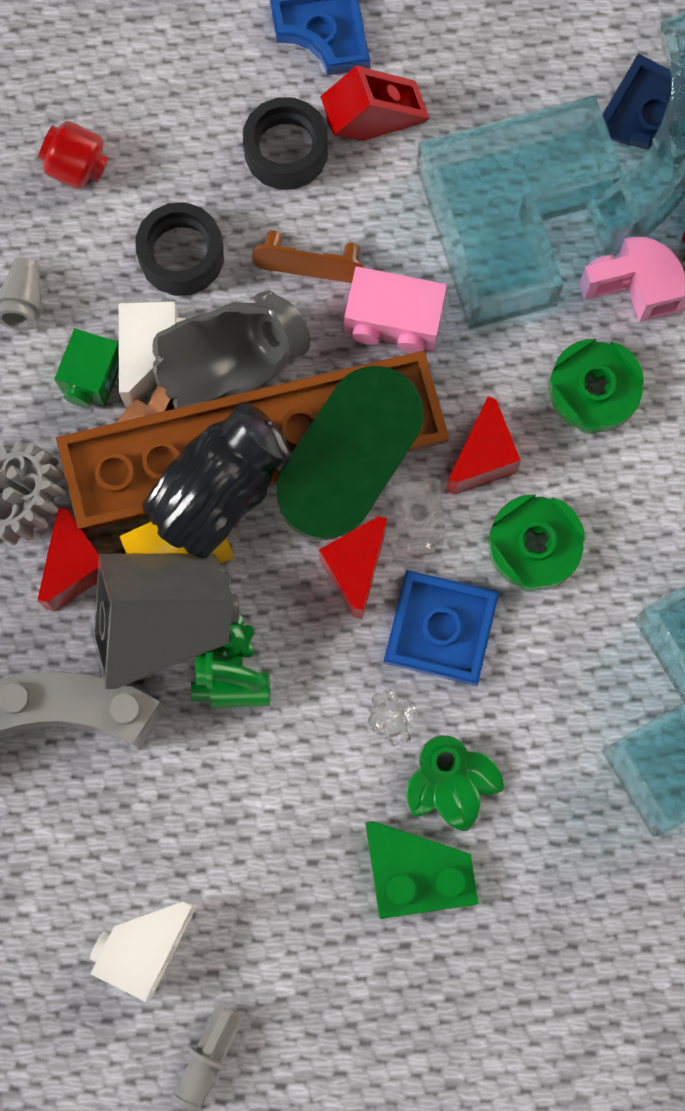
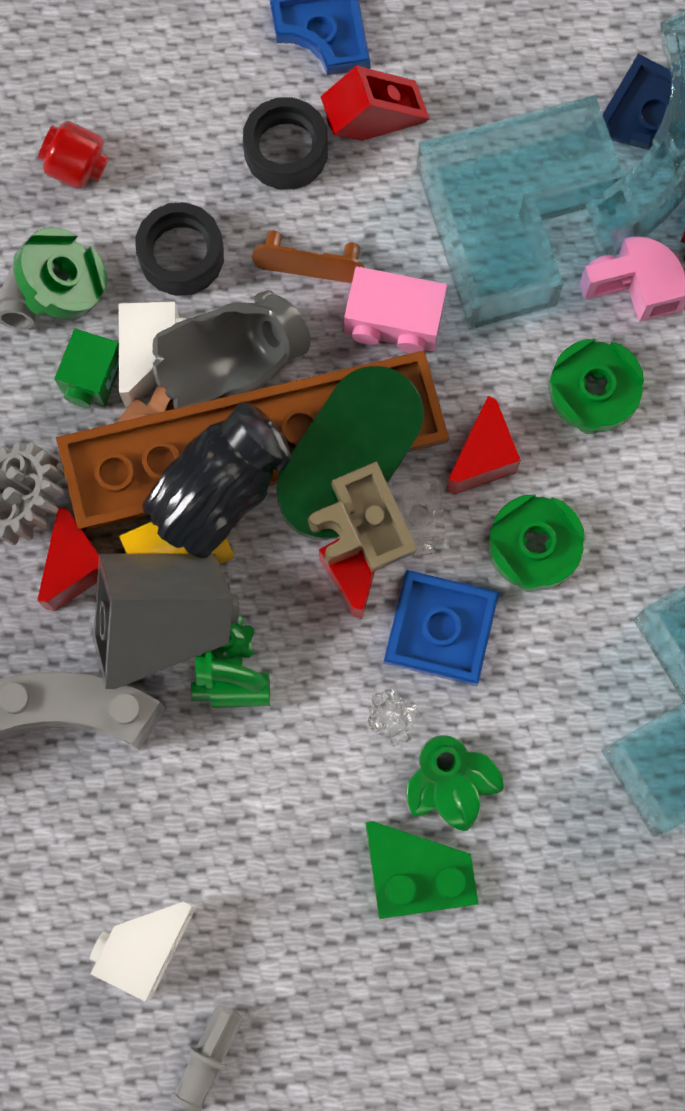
none -> green plate [13,228,107,319]
none -> dark tan plate [308,462,418,573]

